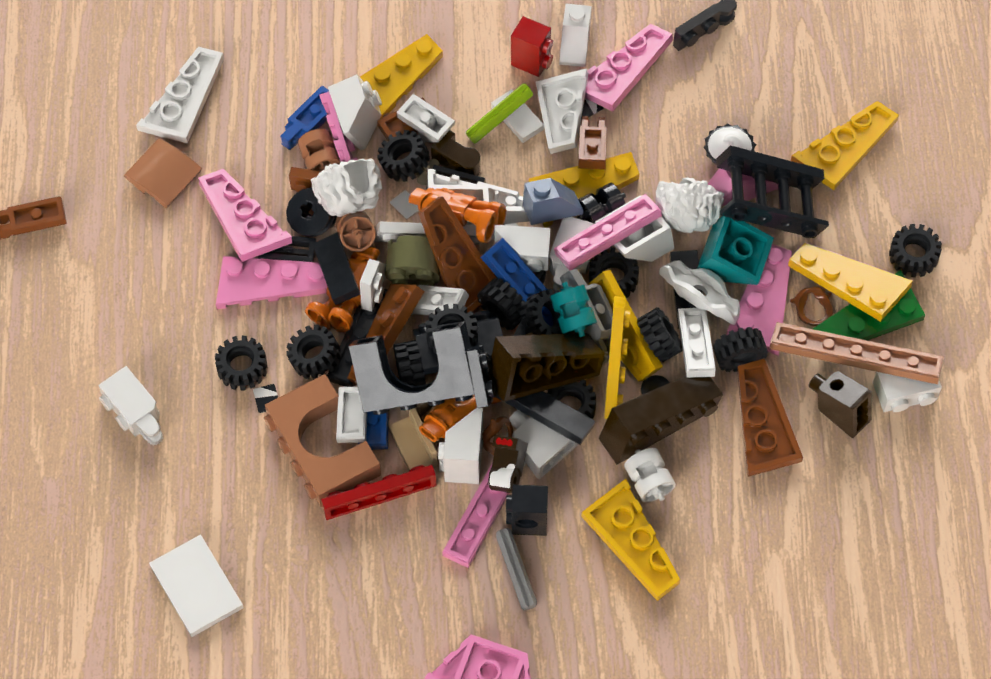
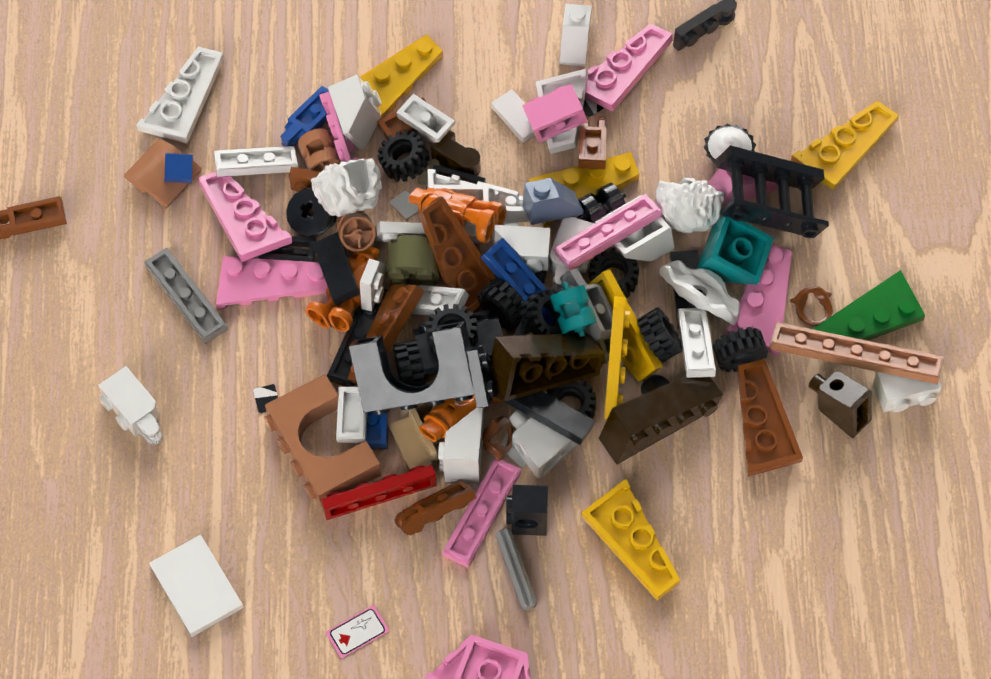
black tyre [215,335,268,391] -> none
black tyre [286,325,341,380] -> none
lime axle [466,83,533,144] -> none
dark brown leg [488,435,528,493] -> none
red brick [511,16,554,77] -> none
white wheel [624,448,676,502] -> none
yellow wing [788,243,913,322] -> none
black tyre [889,224,942,278] -> none
none -> light grey tile [144,248,228,344]
none -> blue tile [164,153,193,183]
none -> white tile [214,146,298,177]
none -> white sticker [325,605,390,659]
none -> dark orange hinge [395,480,477,536]
none -> bright pink brick [522,84,588,143]

